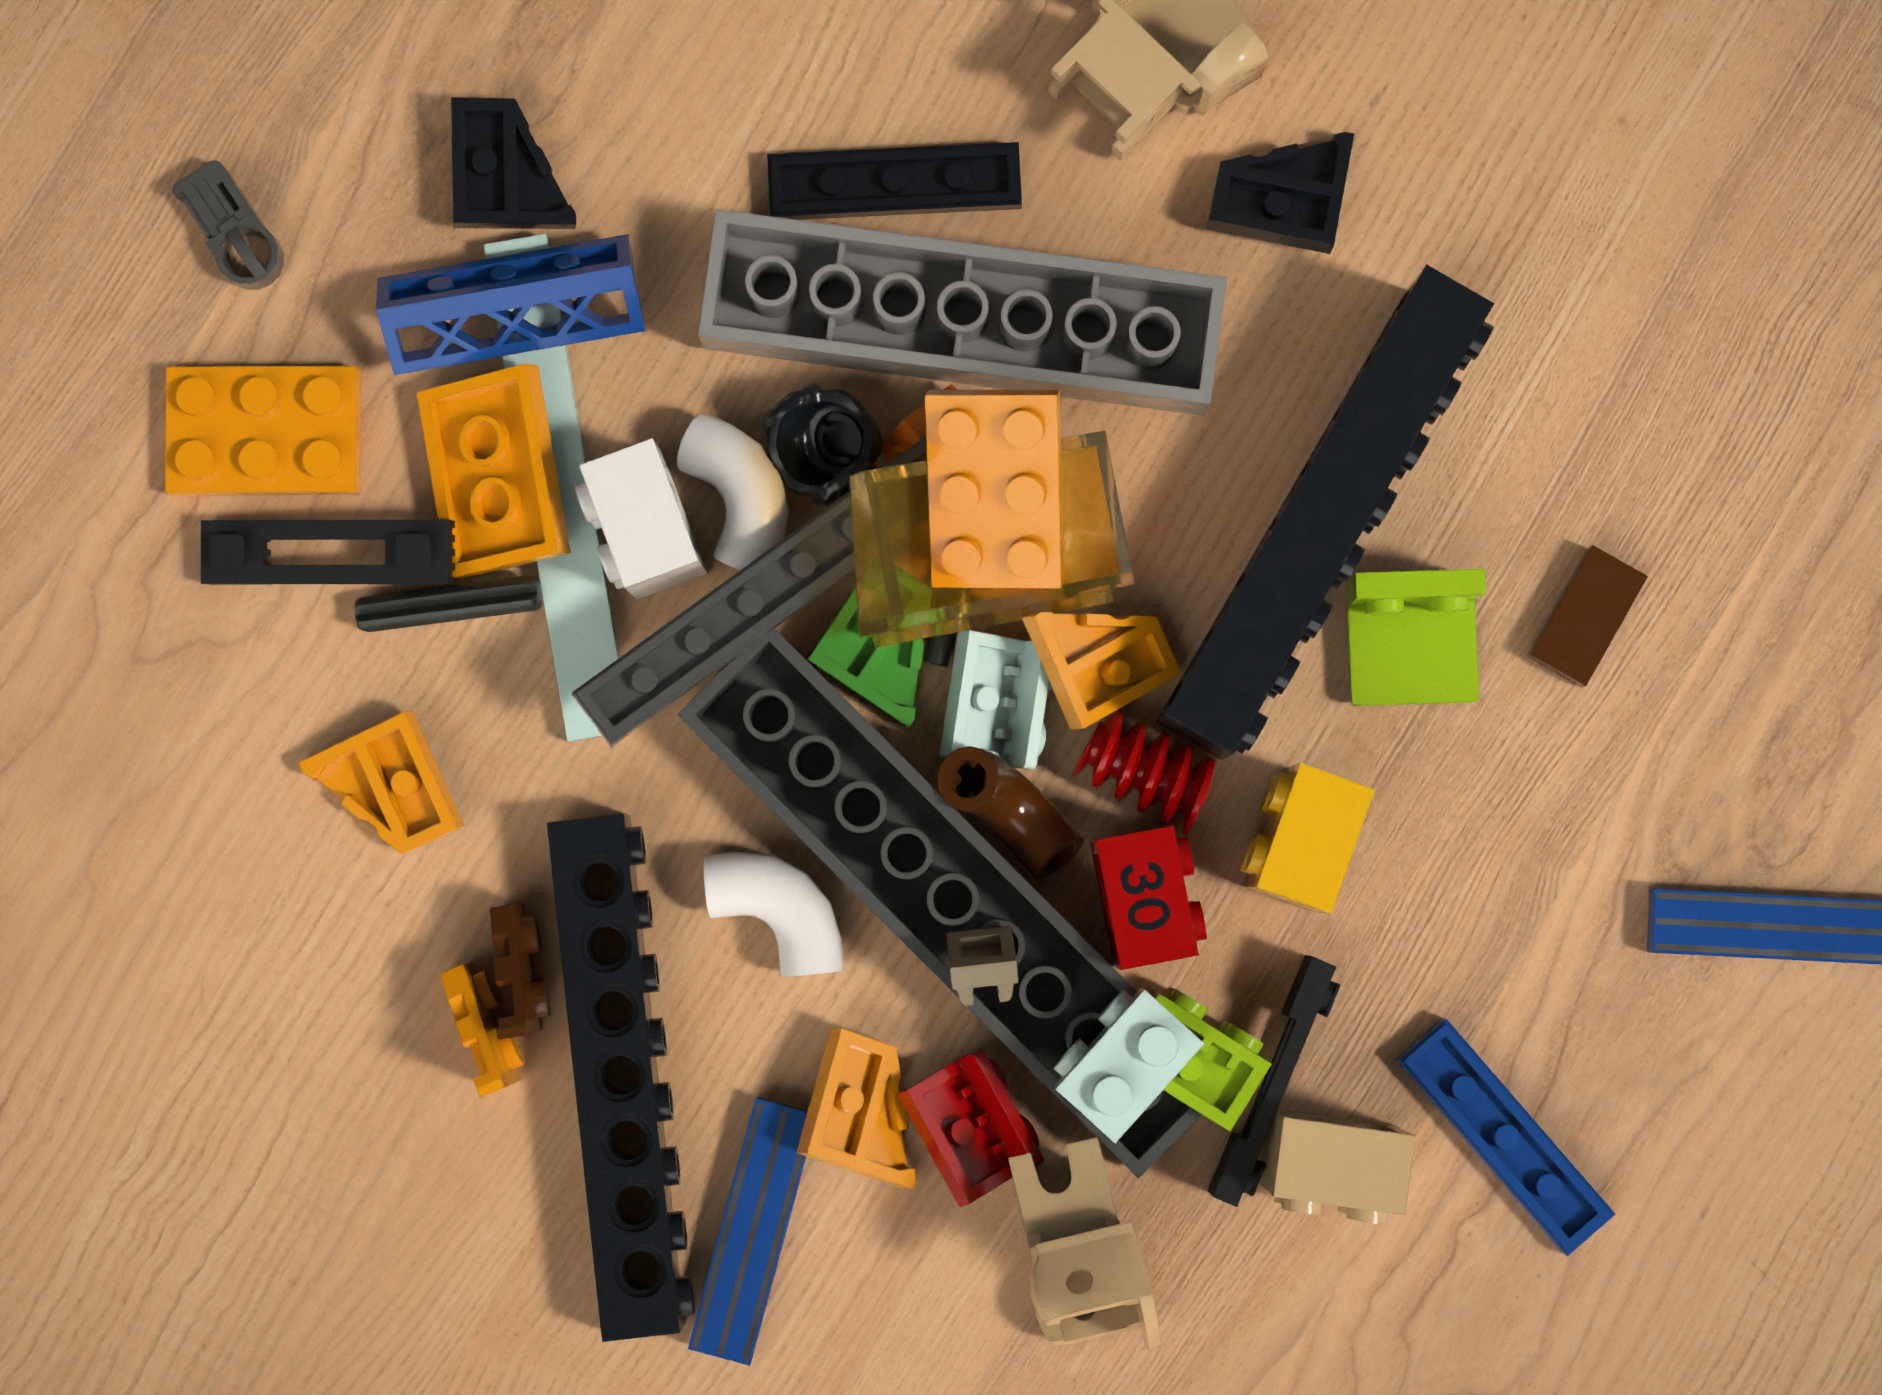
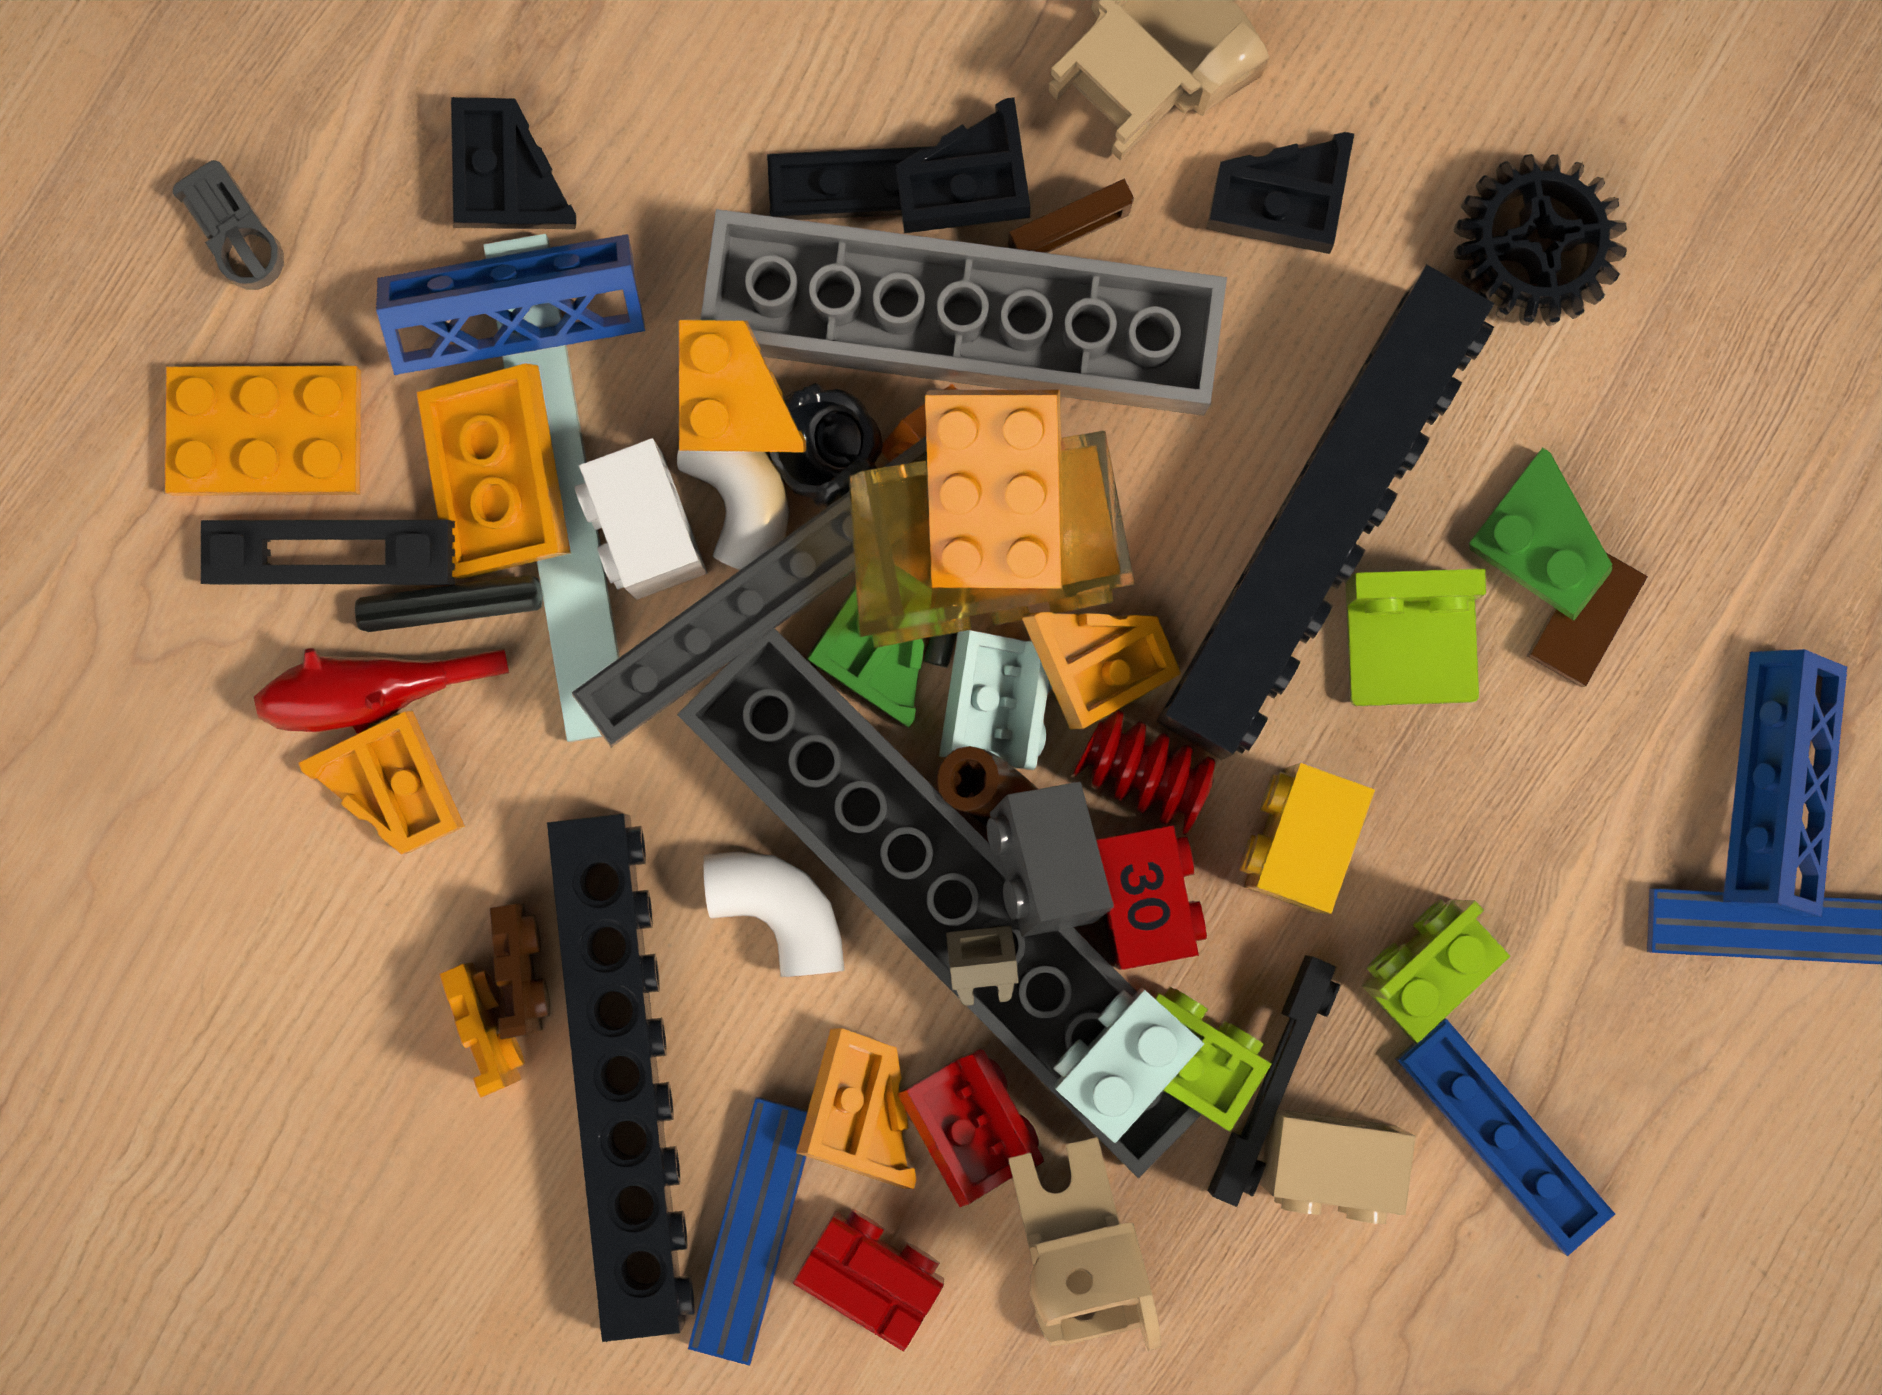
none -> red piece [254,648,509,734]
none -> light orange wing [679,320,806,452]
none -> red brick [793,1209,944,1352]
none -> black wing [896,97,1030,233]
none -> dark grey brick [987,781,1114,937]
none -> reddish brown tile [1008,178,1134,253]
none -> lime bracket [1362,899,1511,1043]
none -> black gear [1454,154,1627,326]
none -> bright green wing [1469,447,1612,621]
none -> blue fence [1723,649,1848,917]

